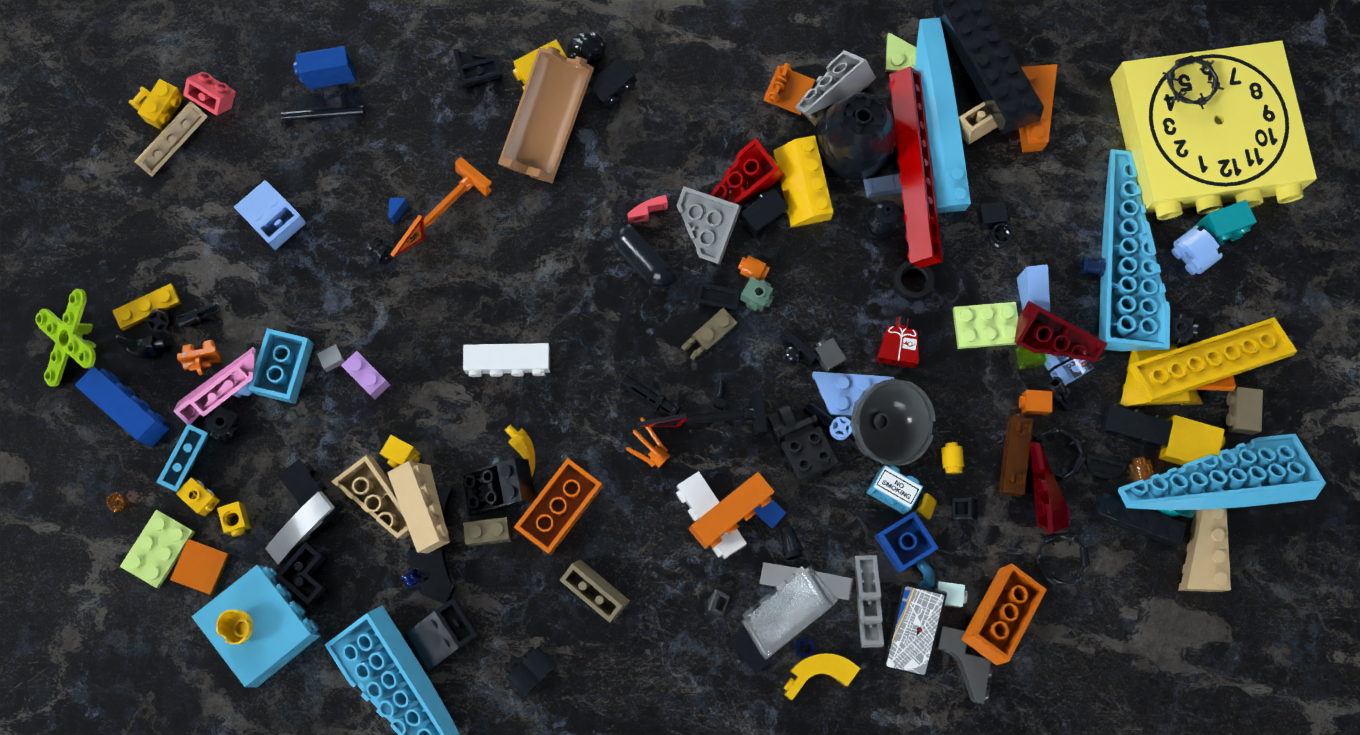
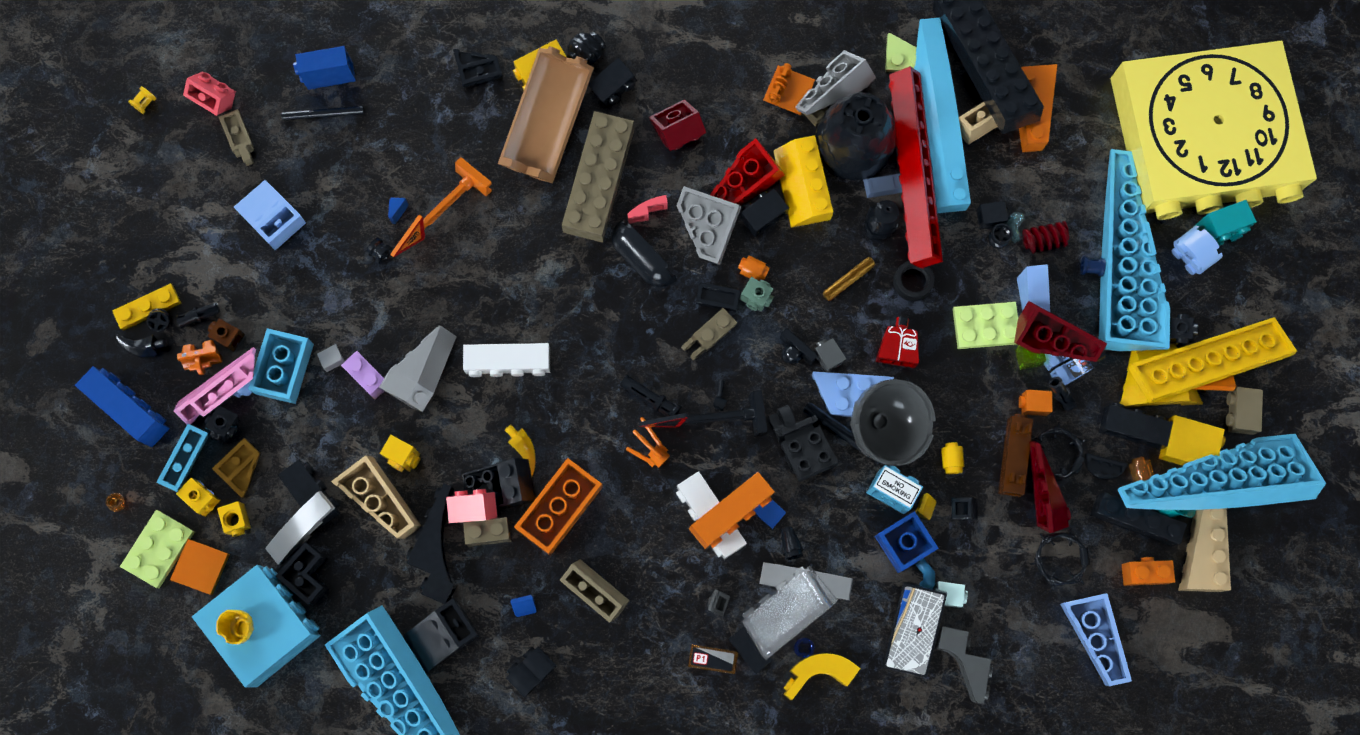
lime piece [35,289,96,387] -> none
tan plate [134,101,208,176] -> none
yellow brick [137,79,185,131] -> none
tan wedge [387,461,450,553] -> none
clear blue bush [400,569,422,589] -> none
light blue wheel [829,417,852,440] -> none
light grey slope [855,555,884,648] -> none
orange brick [961,564,1047,665] -> none
black piece [1162,55,1224,110] -> none
none -> reddish brown brick [208,318,245,352]
none -> pearl gold wing [212,438,261,498]
none -> dark tan hinge [219,109,254,166]
none -> light grey wedge [379,325,457,412]
none -> brick [446,489,497,523]
none -> blue slope [511,595,537,617]
none -> dark tan brick [562,111,634,243]
none -> dark red slope [649,99,706,151]
none -> slope [688,645,738,674]
none -> pearl gold axle [823,257,875,301]
none -> clear light blue arm [1007,212,1025,243]
none -> dark red piece [1022,221,1069,254]
none -> light blue wedge [1060,593,1132,686]
none -> orange brick [1122,557,1175,586]

